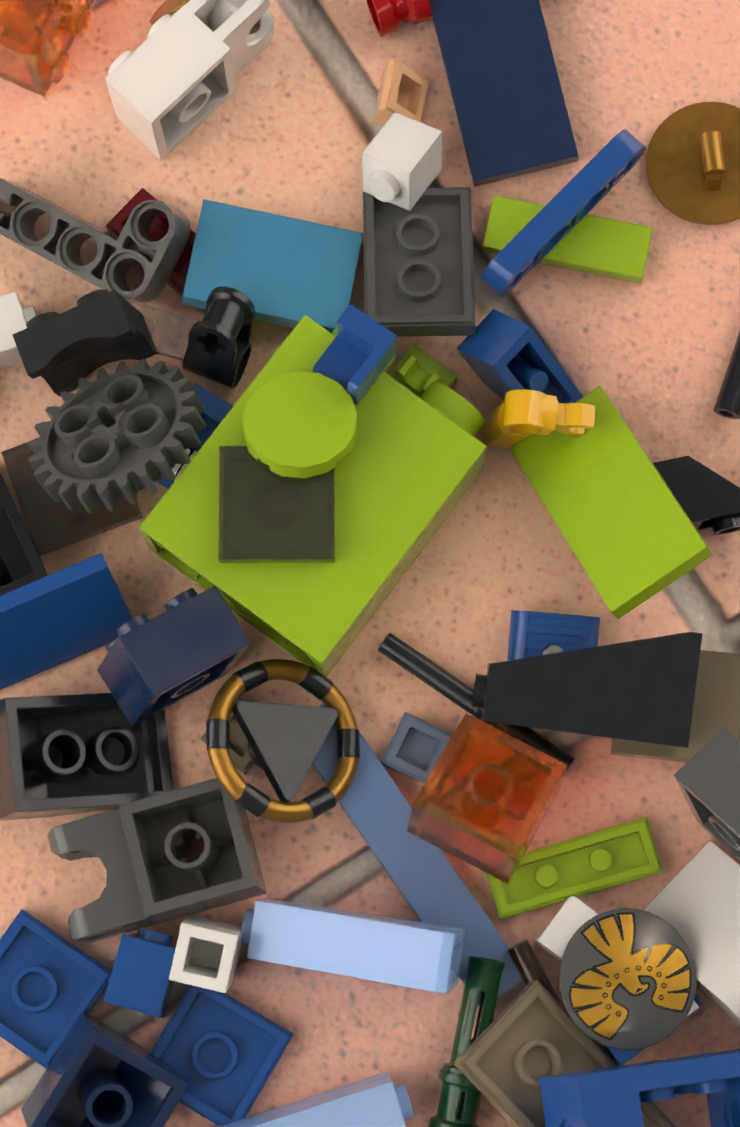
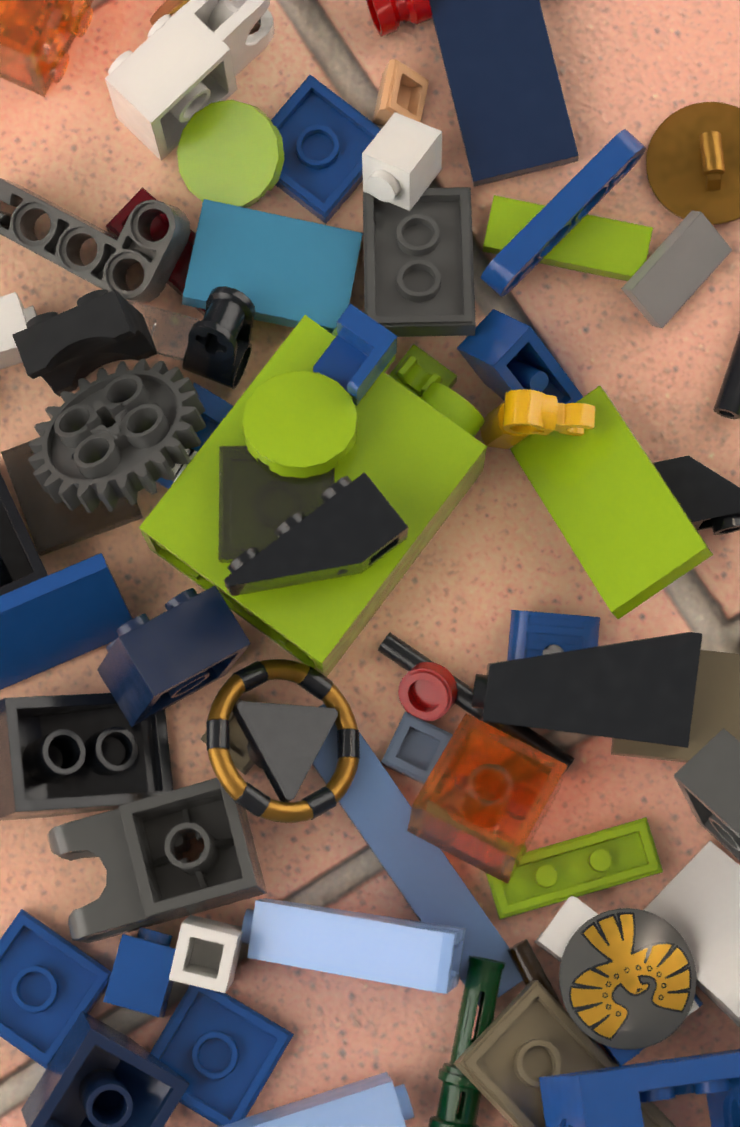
none -> lime tile [177,100,285,208]
none -> black slope [224,472,408,596]
none -> blue tile [271,75,381,224]
none -> red tile [398,662,458,721]
none -> light grey tile [621,210,732,328]

